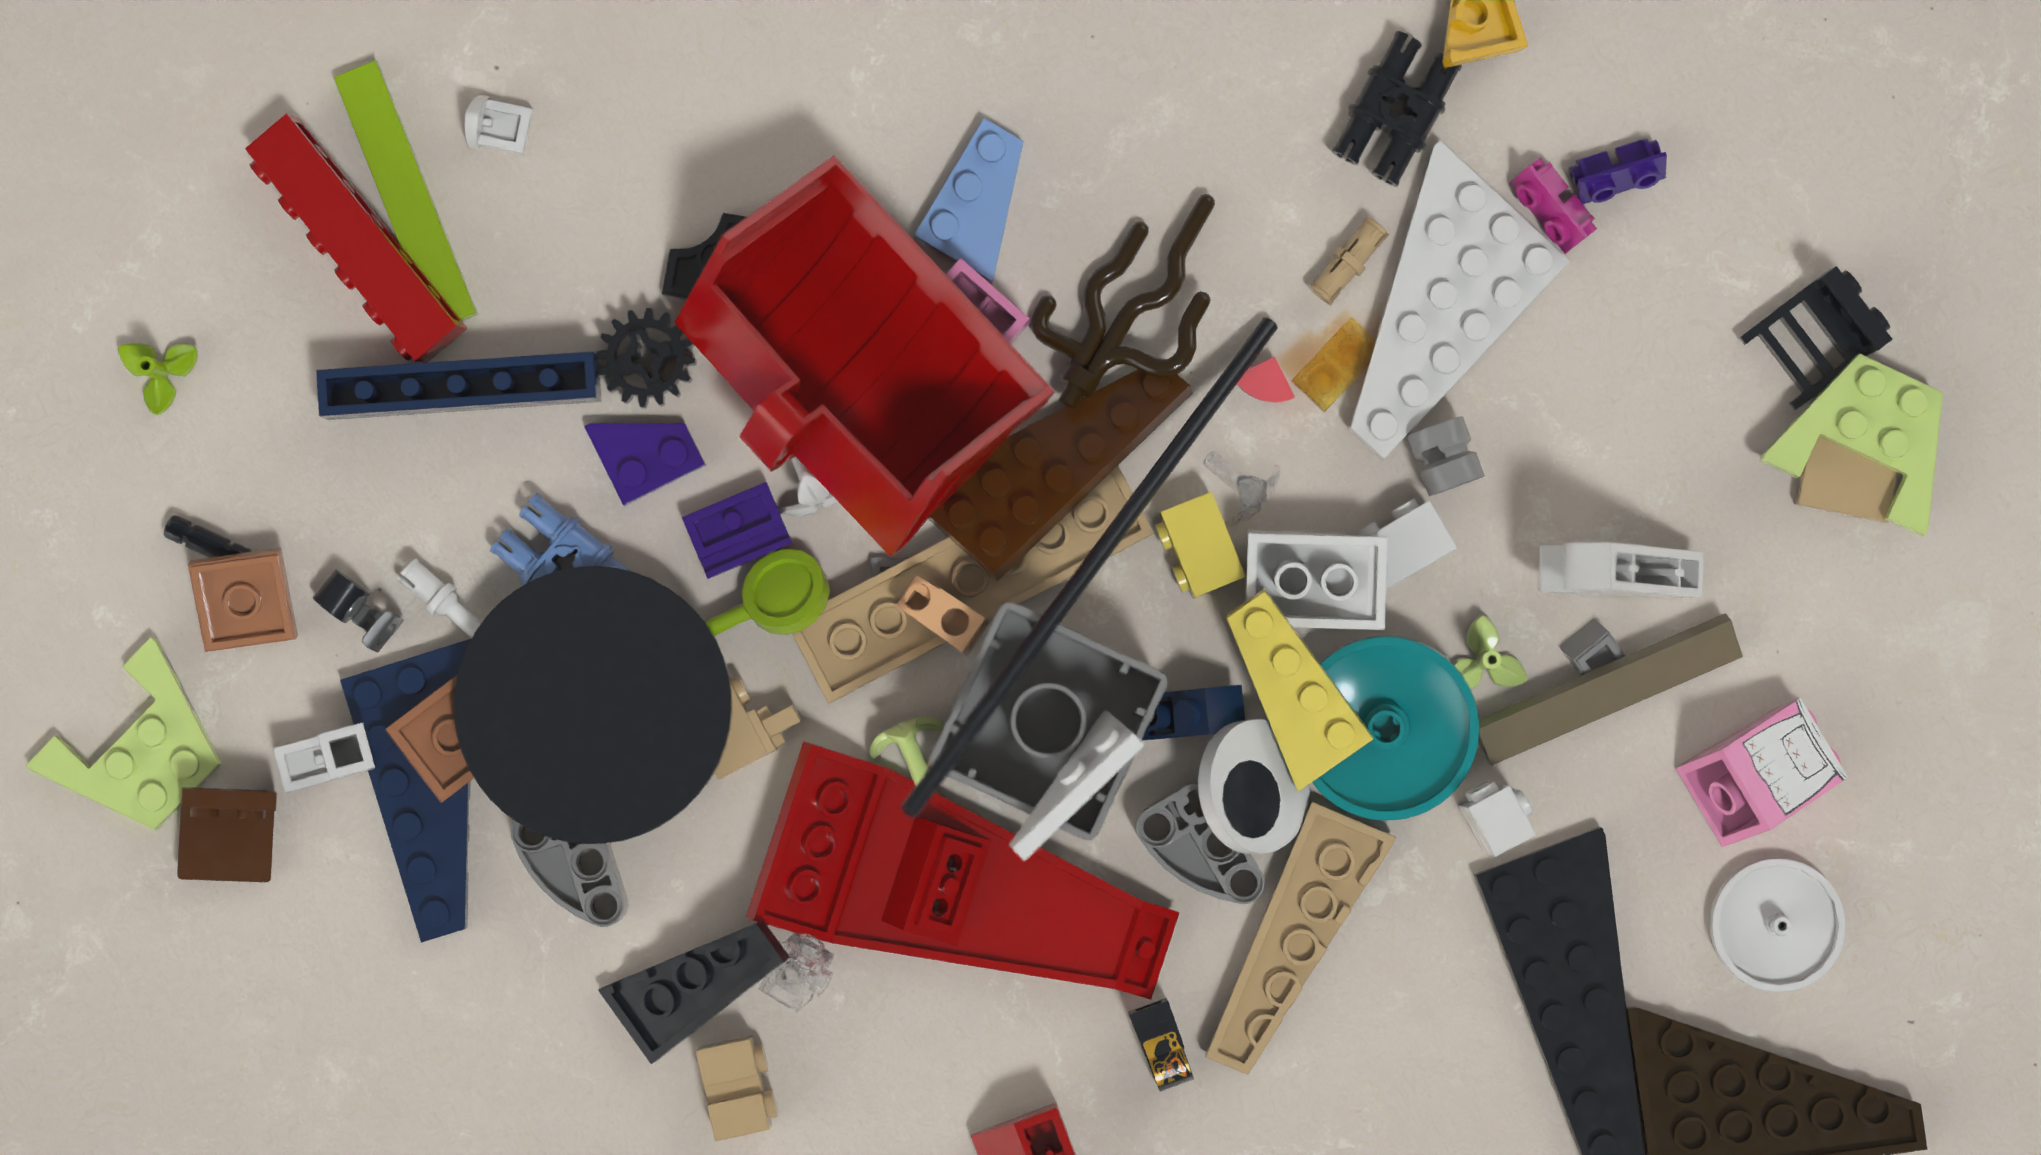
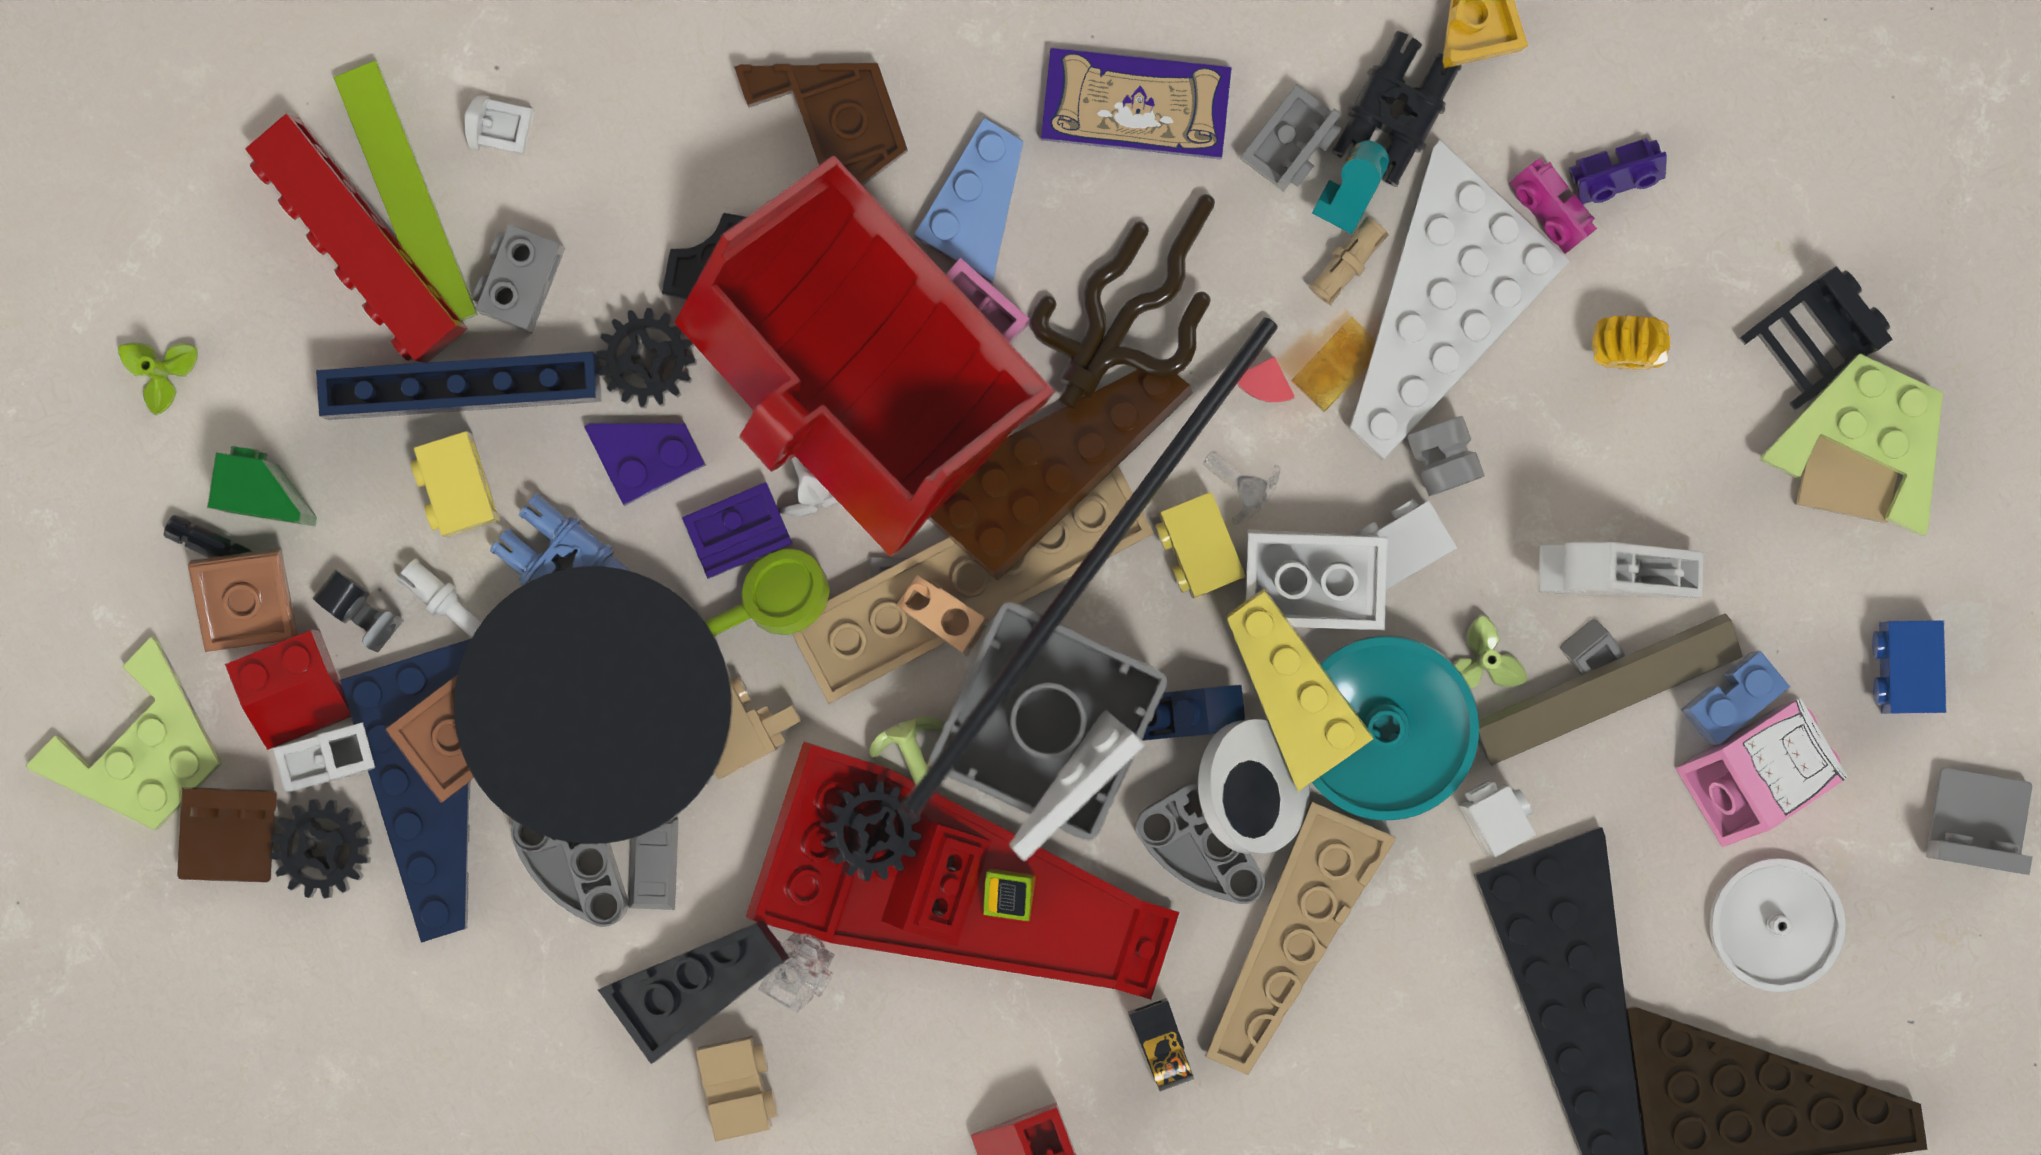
none -> green slope [207,446,317,526]
none -> red slope [225,630,351,750]
none -> black gear [269,799,372,899]
none -> light yellow brick [410,431,500,538]
none -> light grey brick [473,224,565,333]
none -> light grey tile [629,818,678,910]
none -> reddish brown wing [734,63,908,186]
none -> black gear [820,779,922,881]
none -> slope [984,869,1036,921]
none -> tile [1041,48,1232,160]
none -> light grey bracket [1240,84,1342,192]
none -> teal leg [1312,141,1389,234]
none -> yellow gear [1592,315,1671,370]
none -> medium blue brick [1681,651,1790,745]
none -> blue brick [1872,620,1946,714]
none -> light grey bracket [1926,768,2032,875]

